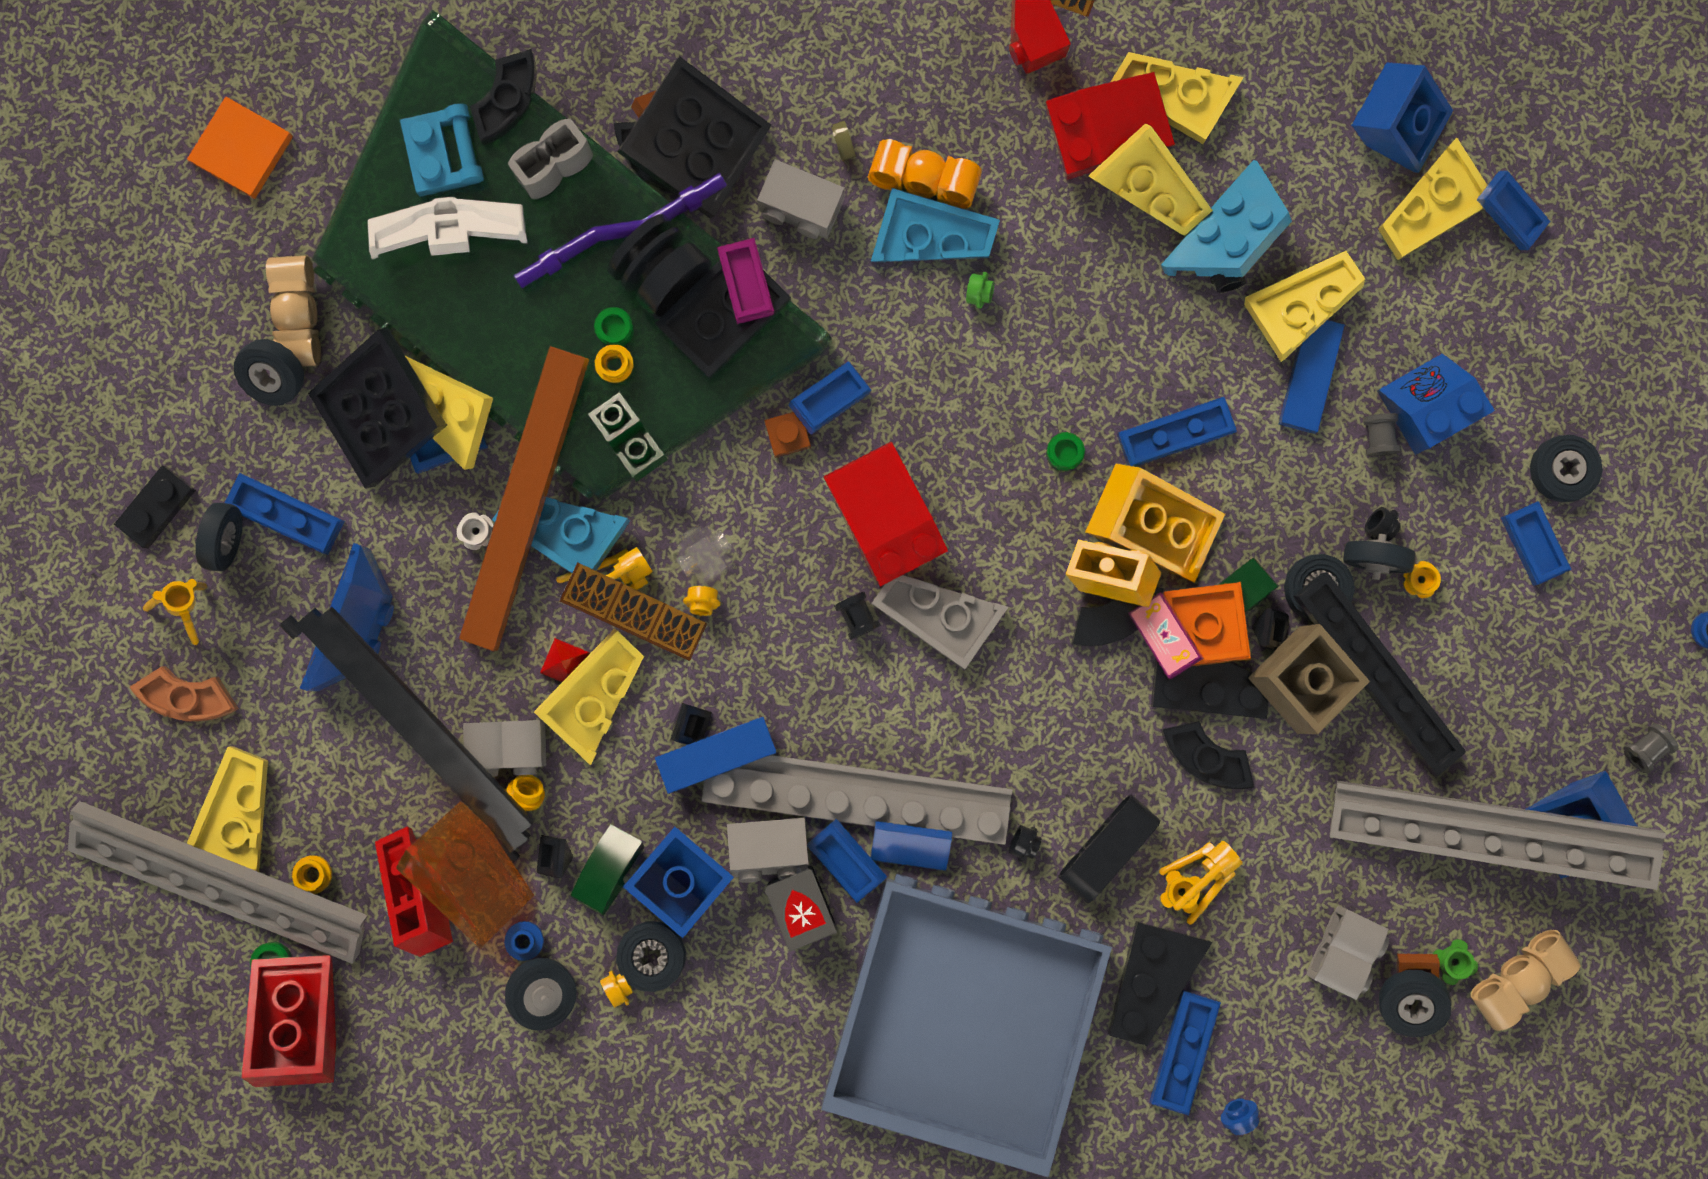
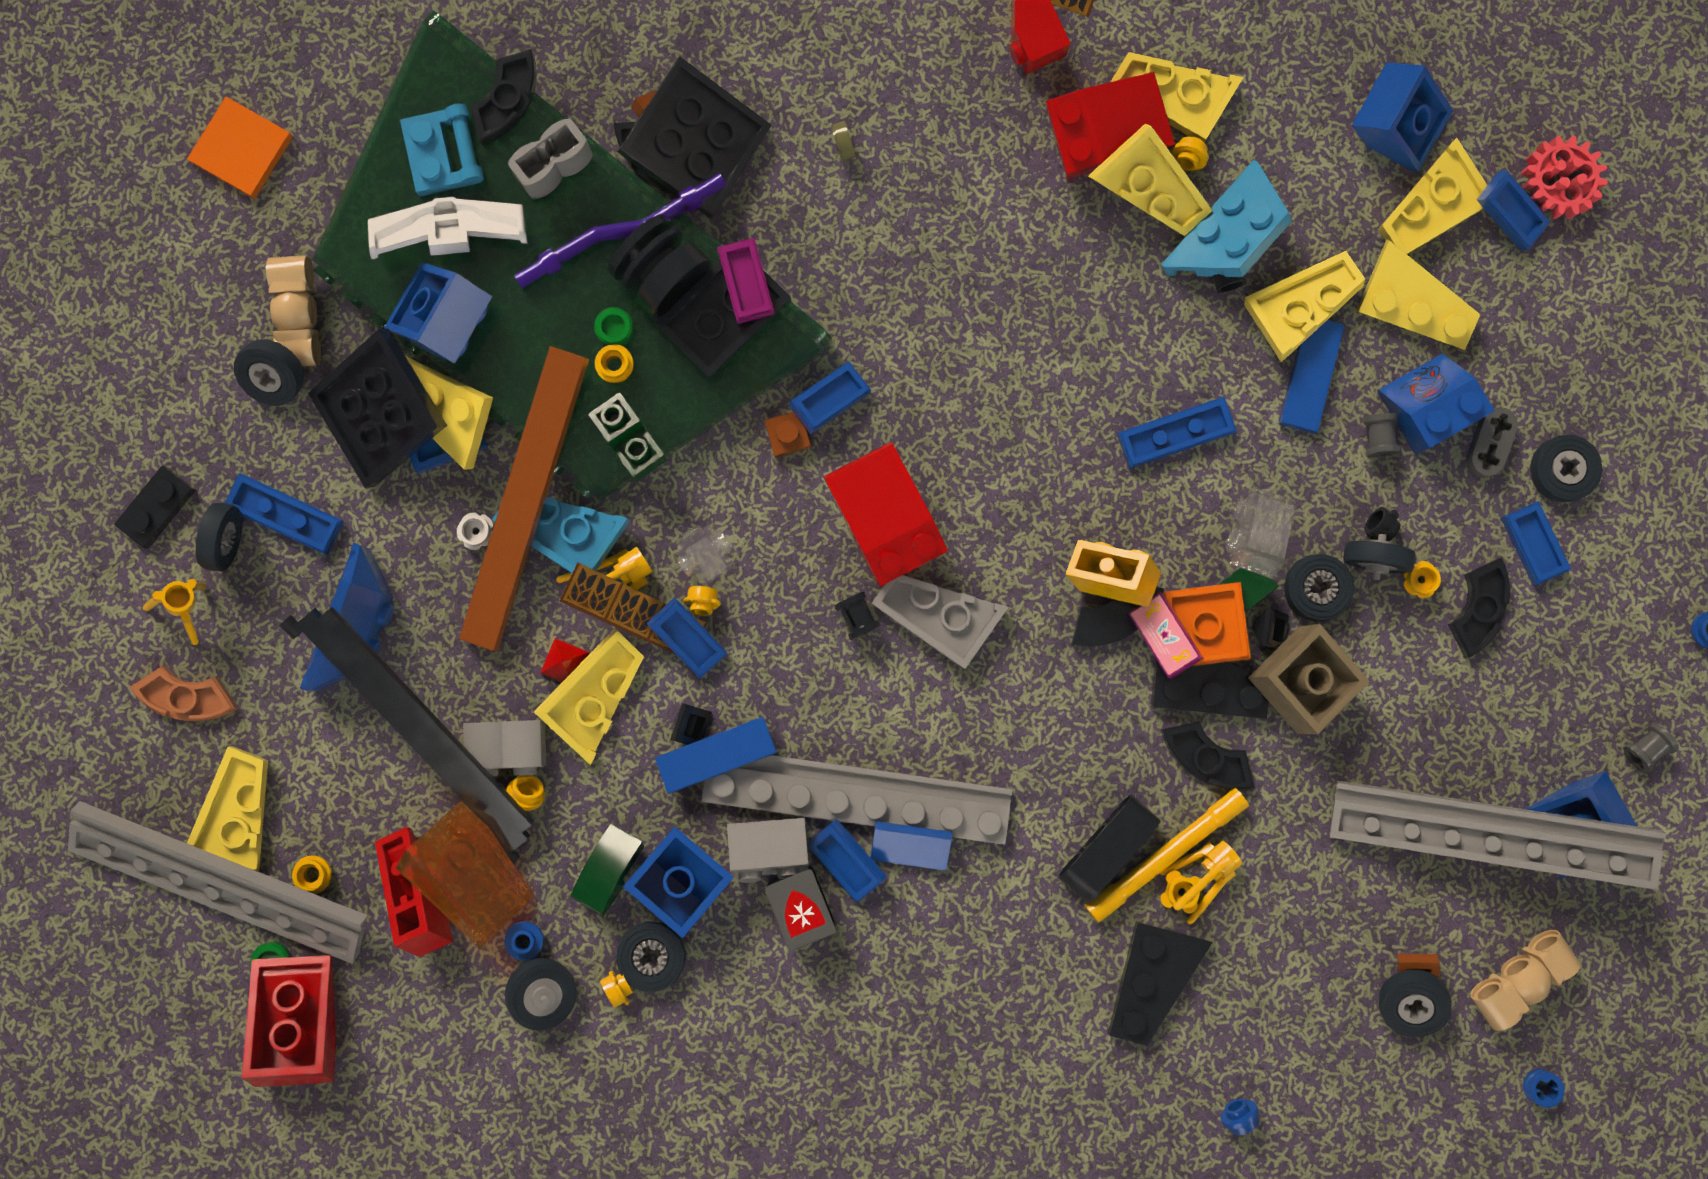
black slope [537,835,573,878] -> none
light grey brick [757,159,845,239] -> none
sand blue panel [821,874,1112,1177] -> none
light orange piece [867,139,982,209] -> none
dark azure wing [871,188,1000,262] -> none
bright green plate [966,272,995,309] -> none
black plate [1009,825,1042,862] -> none
green tile [1046,432,1085,471] -> none
yellow slope [1085,464,1225,583] -> none
blue tile [1149,990,1221,1116] -> none
black plate [1293,572,1466,776] -> none
light grey brick [1306,905,1389,1000] -> none
bright green plate [1433,939,1478,985] -> none
none -> blue slope [384,262,492,364]
none -> blue tile [647,597,727,679]
none -> yellow piece [1084,788,1249,923]
none -> yellow plate [1171,137,1209,171]
none -> clear brick [1226,487,1296,579]
none -> light yellow wing [1357,239,1480,350]
none -> black tile [1448,557,1510,658]
none -> dark grey beam [1466,407,1518,478]
none -> coral gear [1521,136,1608,219]
none -> blue bush [1523,1069,1565,1108]

